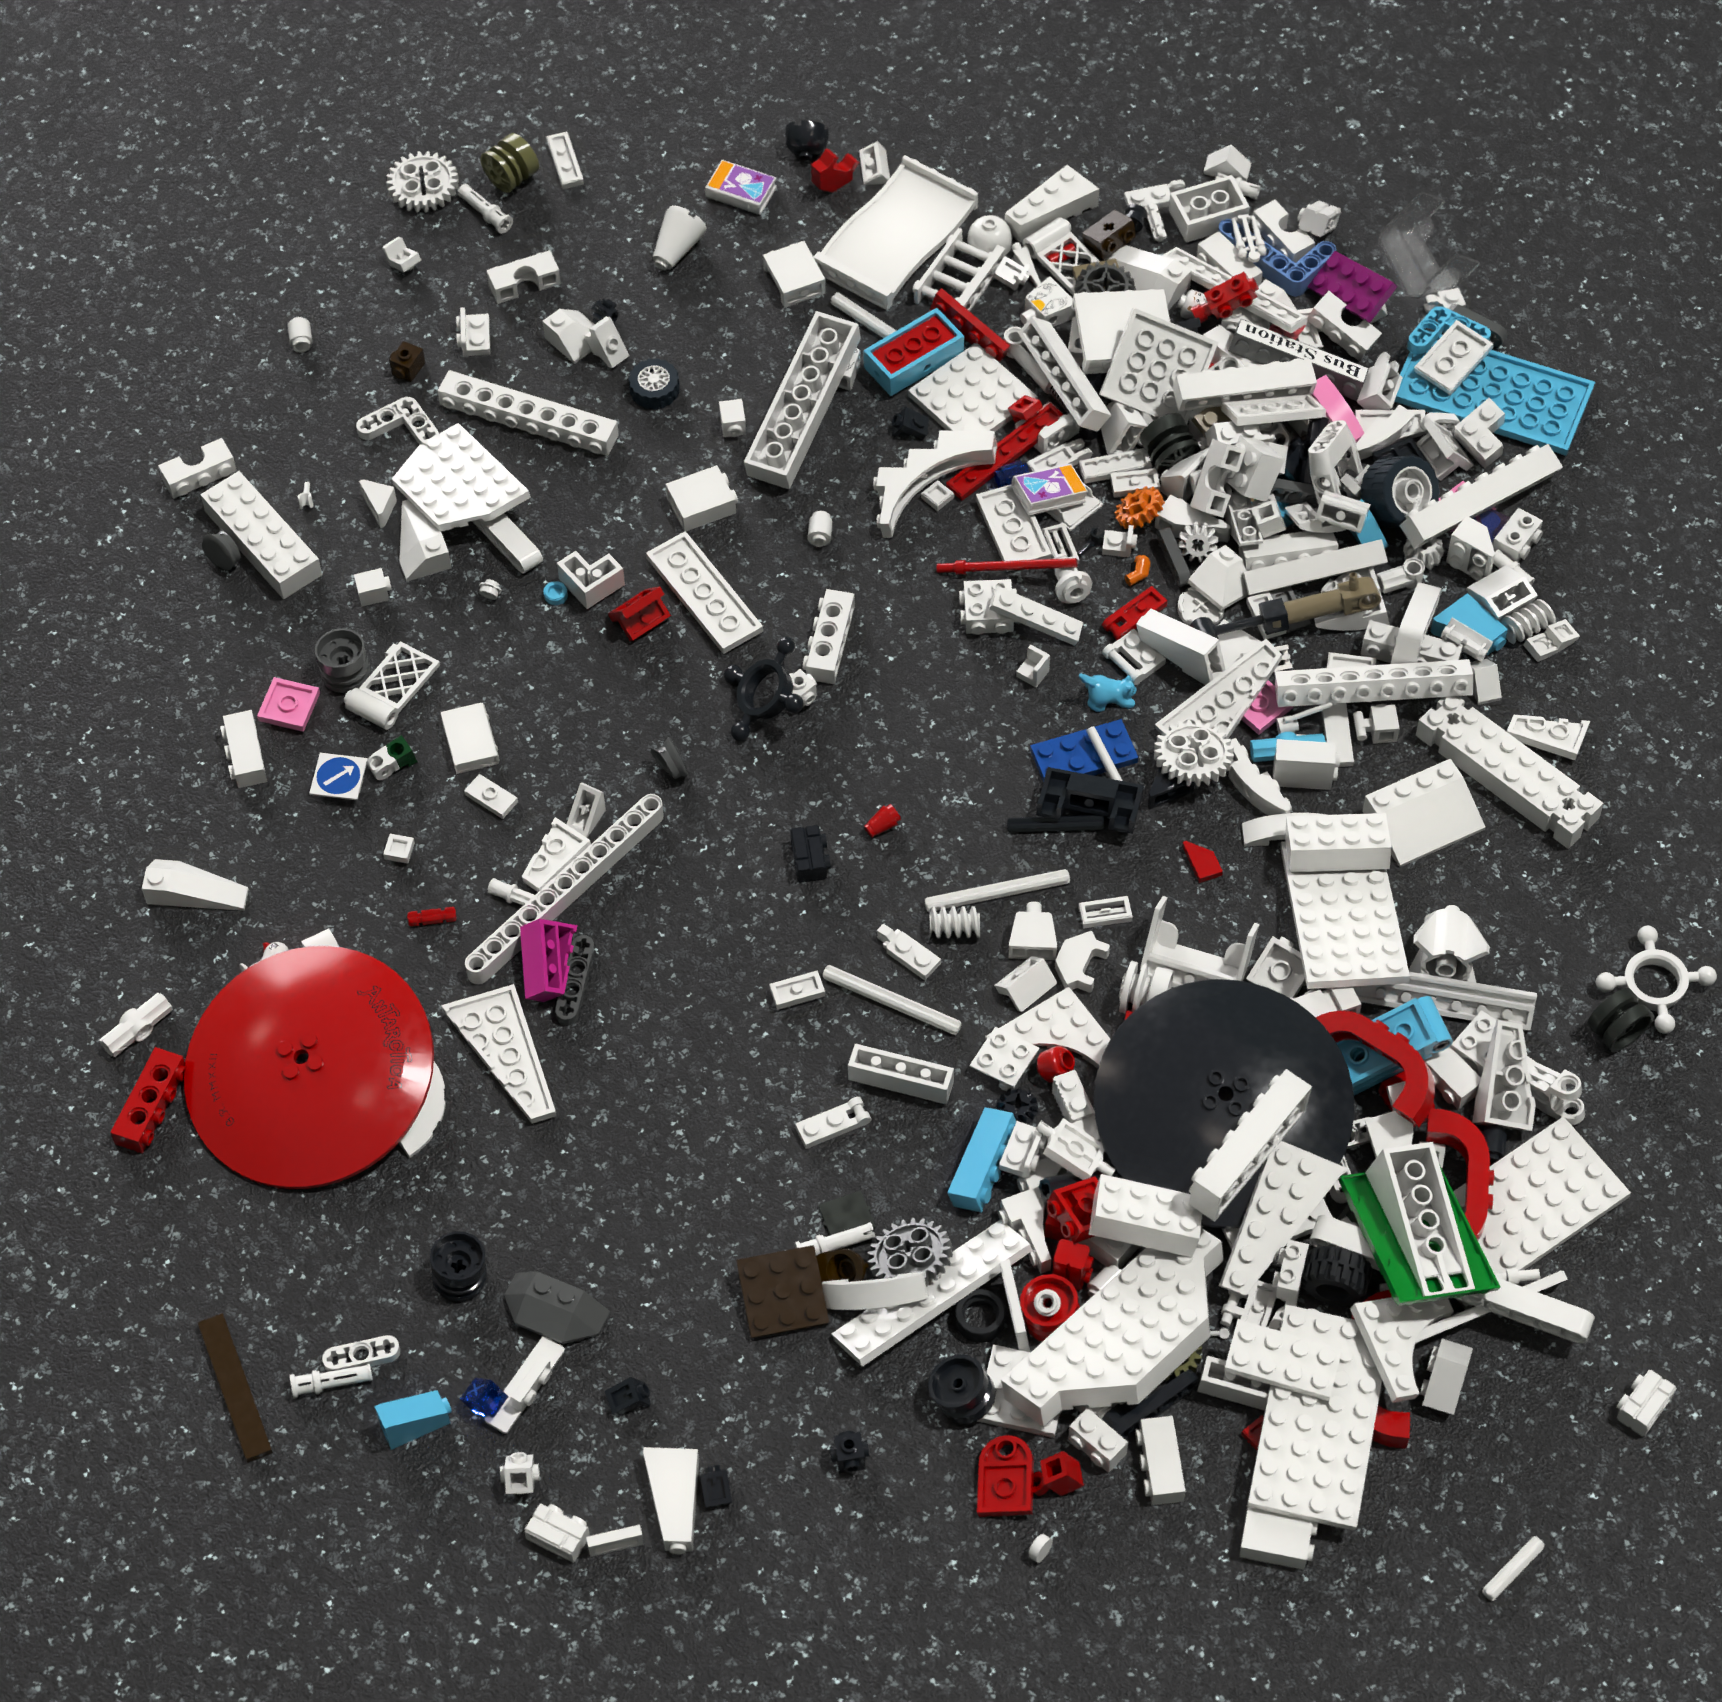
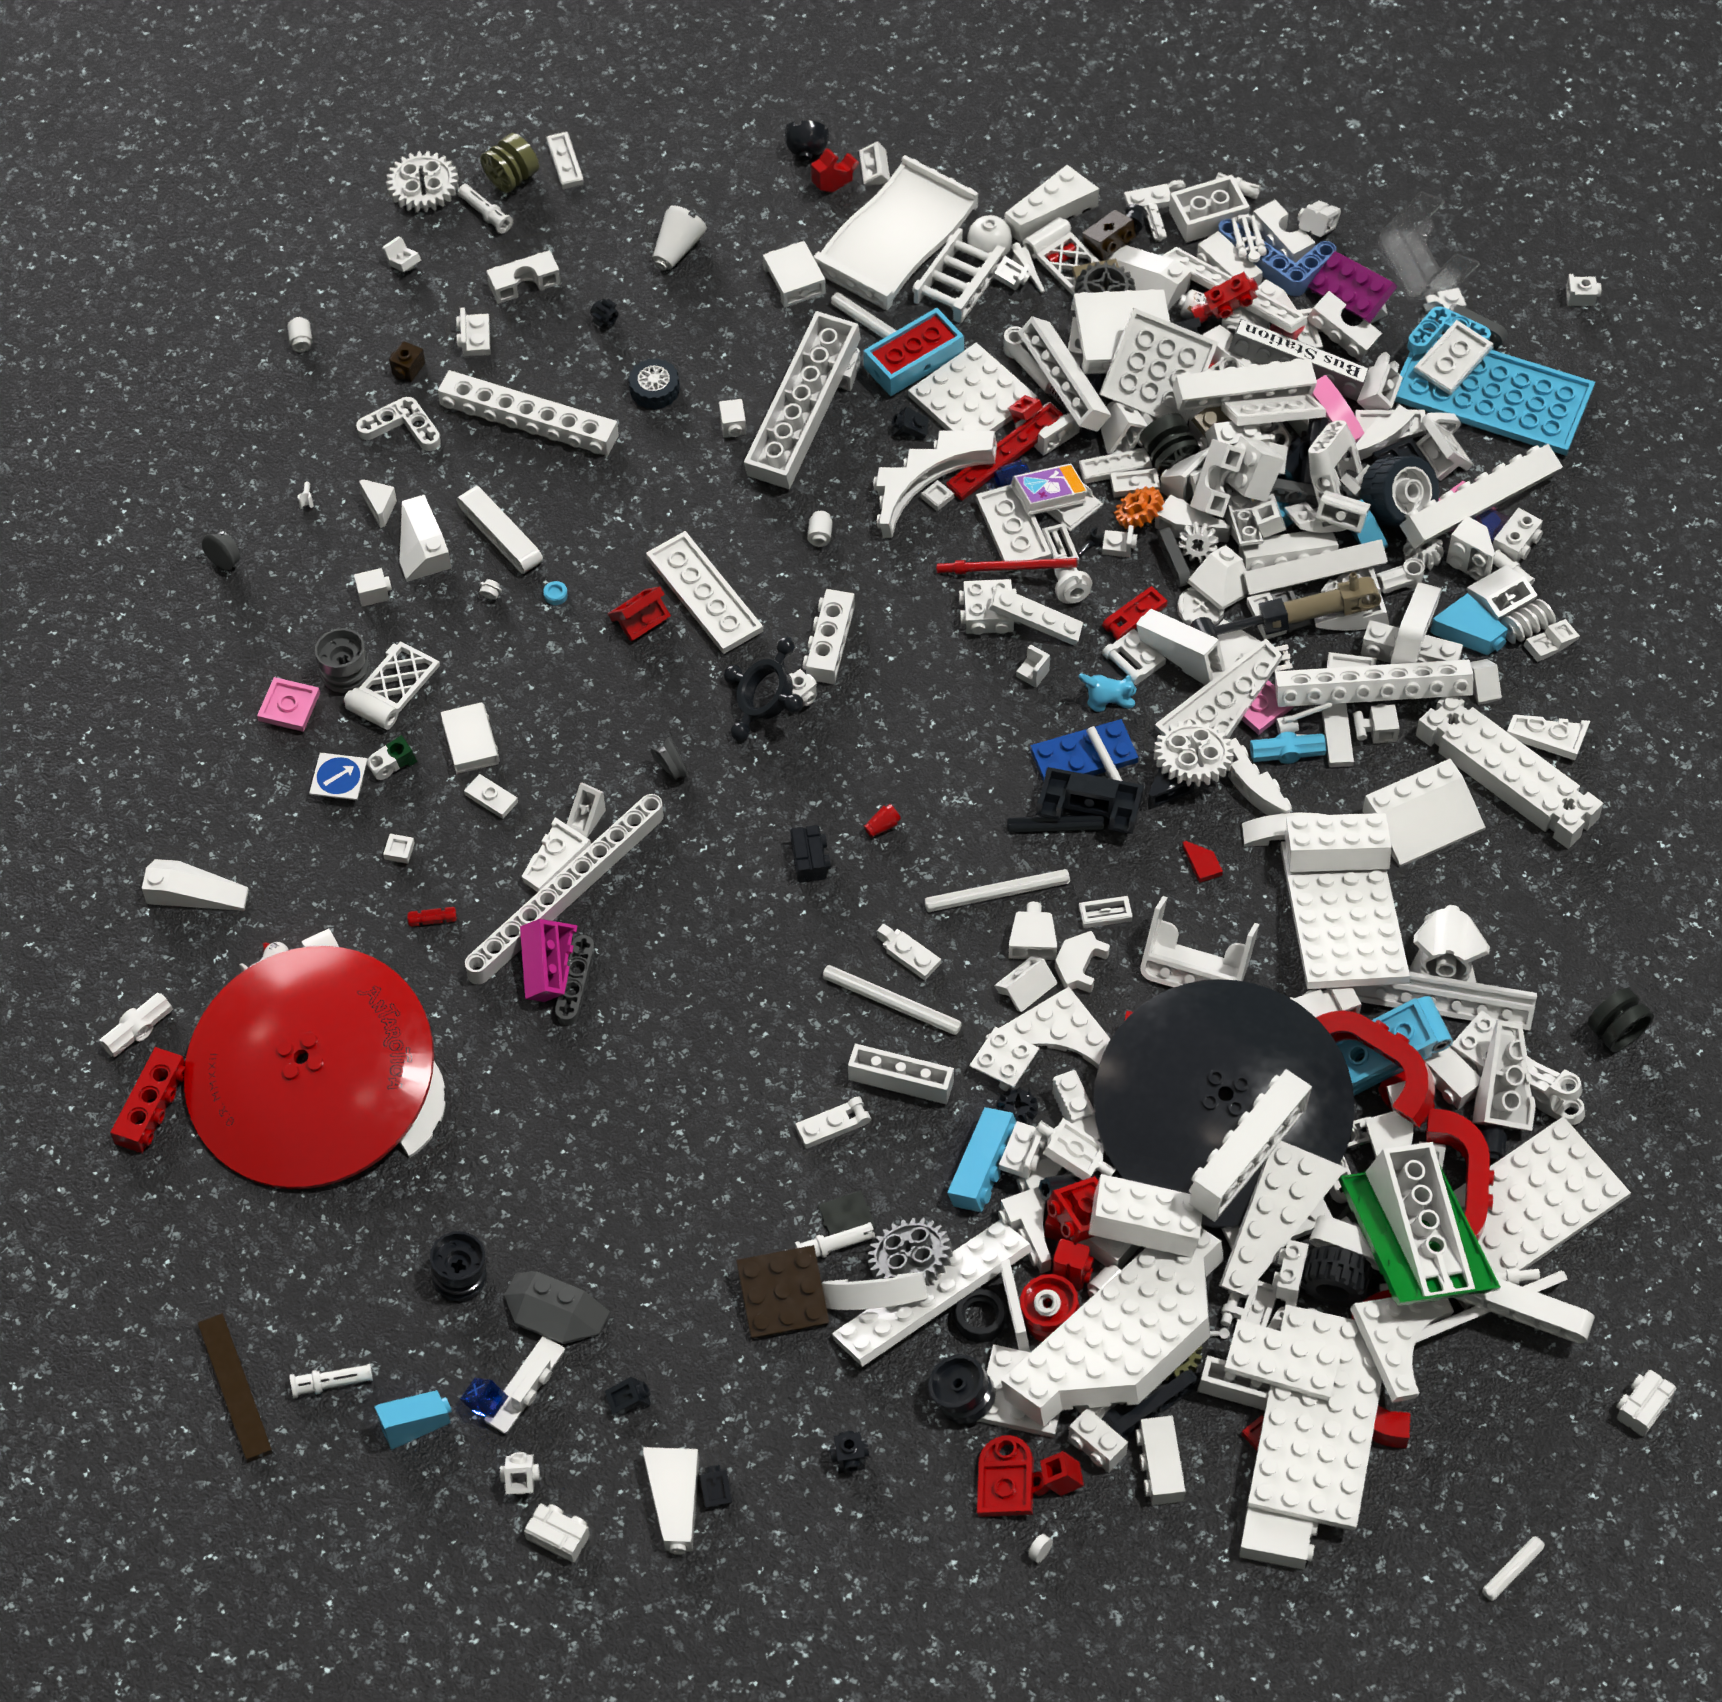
white arch [158,438,237,499] -> none
white brick [200,471,322,599] -> none
white brick [220,710,267,788] -> none
white beam [322,1335,400,1372] -> none
white plate [392,423,531,531] -> none
white wing [441,984,556,1123] -> none
white axle [488,878,535,906] -> none
white slope [542,309,594,364] -> none
white brick [557,551,625,609] -> none
white brick [585,317,629,368] -> none
white tile [586,1525,644,1557] -> none
white brick [666,465,738,531] -> none
piece [705,160,777,215] -> none
white plate [769,970,825,1010] -> none
dark brown piece [816,1249,869,1283] -> none
red wing [929,288,1010,362] -> none
white piece [930,906,980,938] -> none
white torso [1020,277,1076,327] -> none
white hinge [1026,438,1093,472] -> none
red head [1037,1046,1075,1083] -> none
white wheel [1119,961,1174,1014] -> none
orange arm [1124,555,1151,586] -> none
white slope [1203,145,1251,182] -> none
white plate [1246,936,1306,998] -> none
white brick [1273,739,1340,790] -> none
white brick [1420,1339,1473,1415] -> none
white hinge [1440,617,1493,662] -> none
white brick [1454,397,1505,469] -> none
white piece [1596,925,1717,1034] -> none
none -> white brick [1566,274,1601,306]

